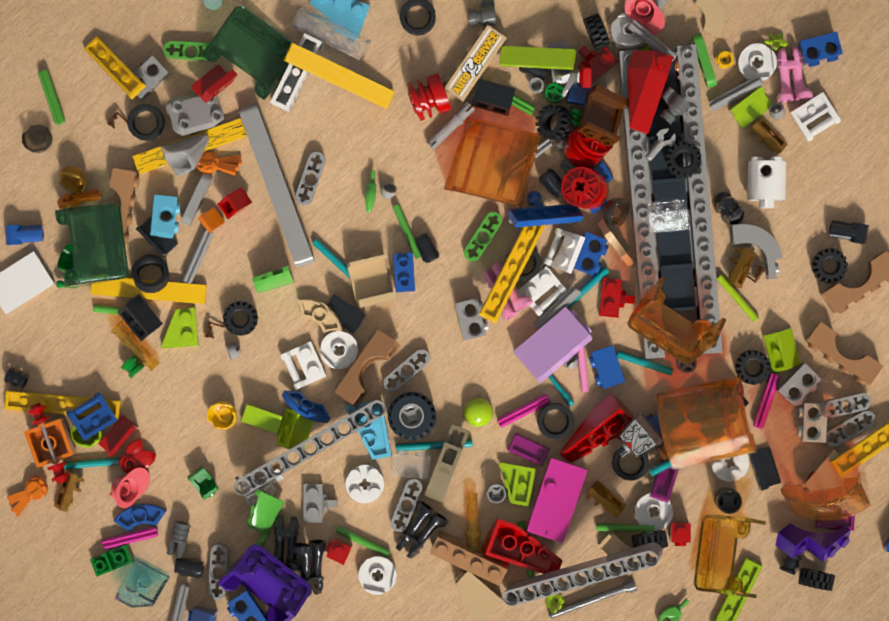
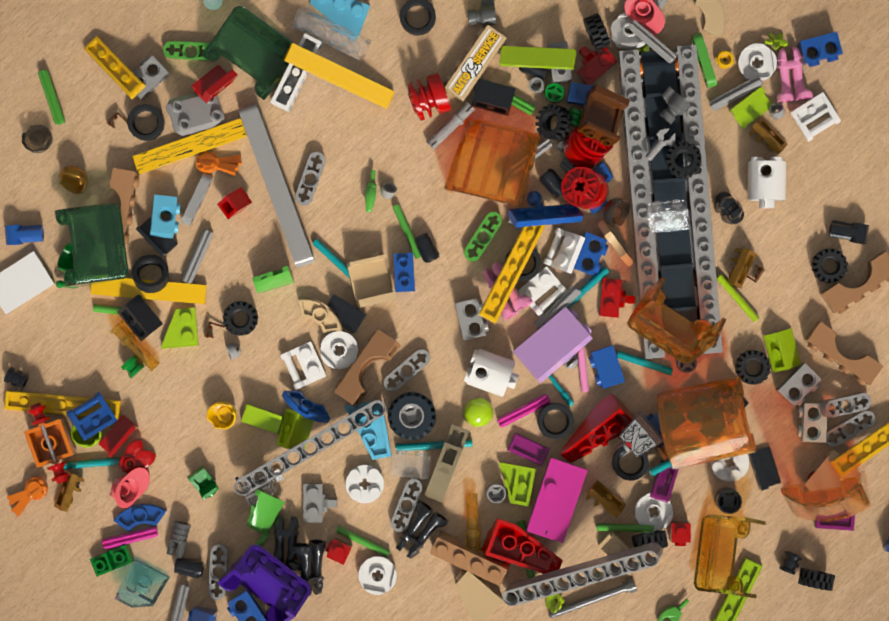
orange piece [57,188,103,210] -> none
light grey hat [161,134,209,176] -> none
orange tile [198,207,225,233] -> none
piece [556,61,591,97] -> none
red wedge [627,50,673,134] -> none
light grey arch [730,224,782,279] -> none
dark pink axle [753,373,780,429] -> none
dark purple arch [775,523,851,562] -> none
none -> white cylinder [464,348,519,397]

